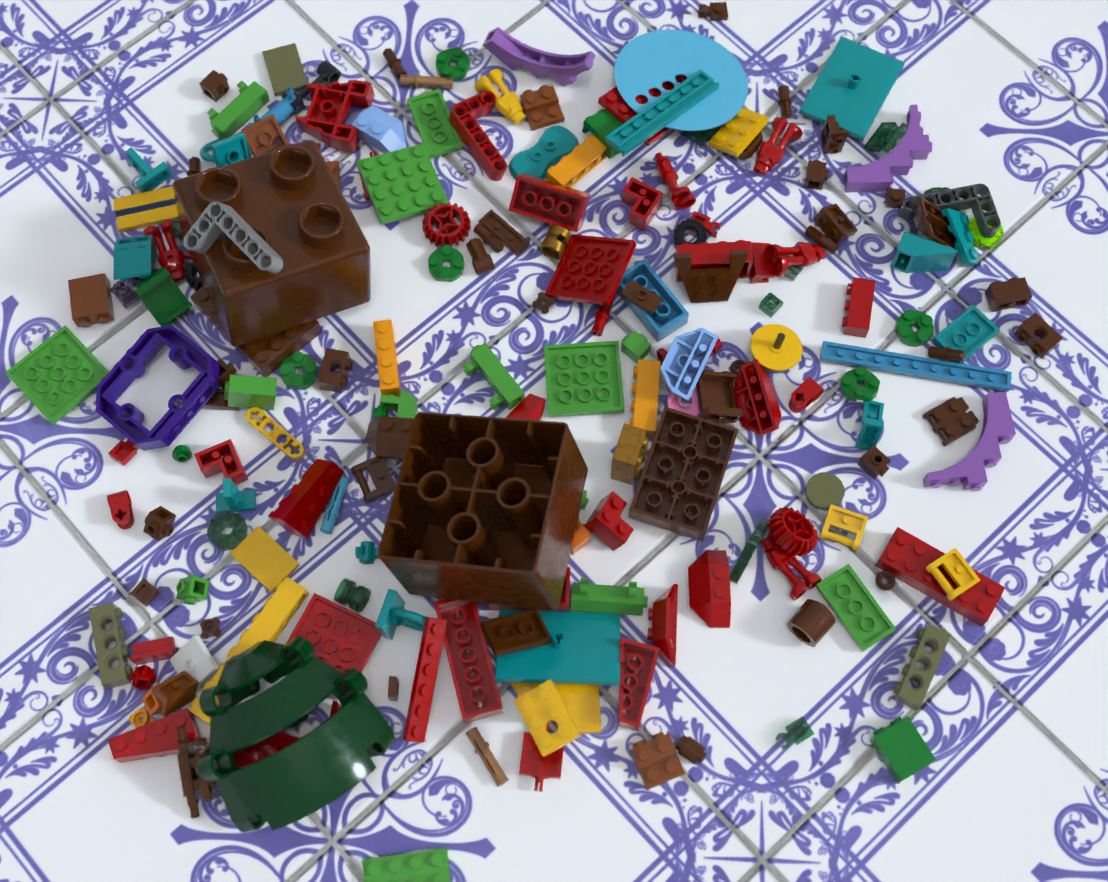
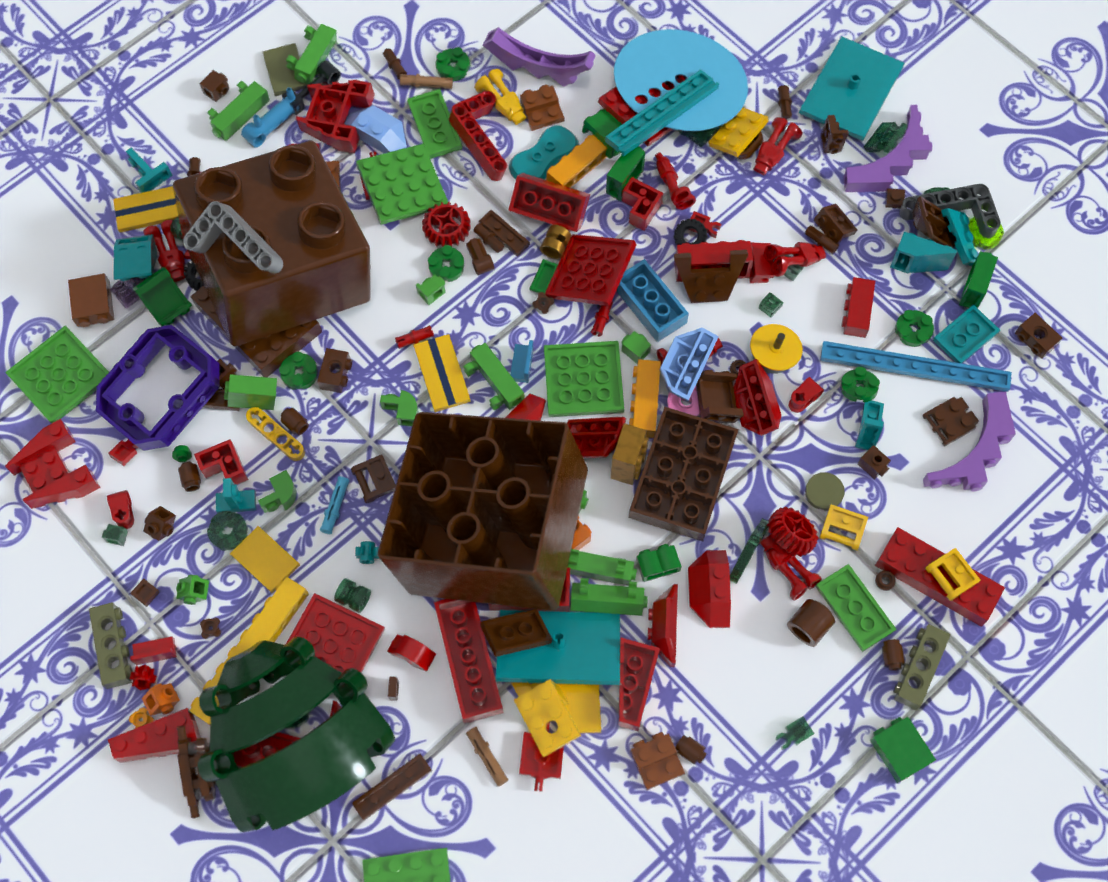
dark orange panel [152,671,198,717] -> none
white plate [169,635,219,688] -> none
teal tile [200,132,251,167] -> none
dark orange plate [241,114,289,157] -> none
red wedge [268,459,344,539] -> none
reddish brown wedge [365,416,414,459] -> none
light orange brick [373,319,401,397] -> none
green plate [373,405,389,420] -> none
teal tile [375,589,426,640] -> none
red plate [403,617,447,743] -> none
red brick [584,491,634,551] -> none
reddish brown plate [621,280,663,315] -> none
reddish brown plate [697,2,728,21] -> none
reddish brown brick [804,160,829,190] -> none
reddish brown axle [928,346,966,362] -> none
reddish brown brick [985,277,1032,312] -> none
none -> red wedge [5,419,101,509]
none -> clear green piece [102,524,128,546]
none -> reddish brown brick [178,462,201,492]
none -> bright green brick [258,470,297,513]
none -> reddish brown brick [280,408,309,435]
none -> bright green brick [286,23,337,85]
none -> reddish brown tile [352,753,432,821]
none -> red brick [387,634,436,672]
none -> red pin [395,325,434,349]
none -> yellow tile [413,334,471,412]
none -> bright green brick [416,275,446,305]
none -> dark azure panel [510,340,534,383]
none -> green tile [529,259,558,293]
none -> red wedge [567,417,626,458]
none -> bright green brick [567,549,637,586]
none -> green window [606,146,645,202]
none -> green brick [636,544,682,582]
none -> reddish brown brick [882,639,905,671]
none -> green window [959,251,998,308]

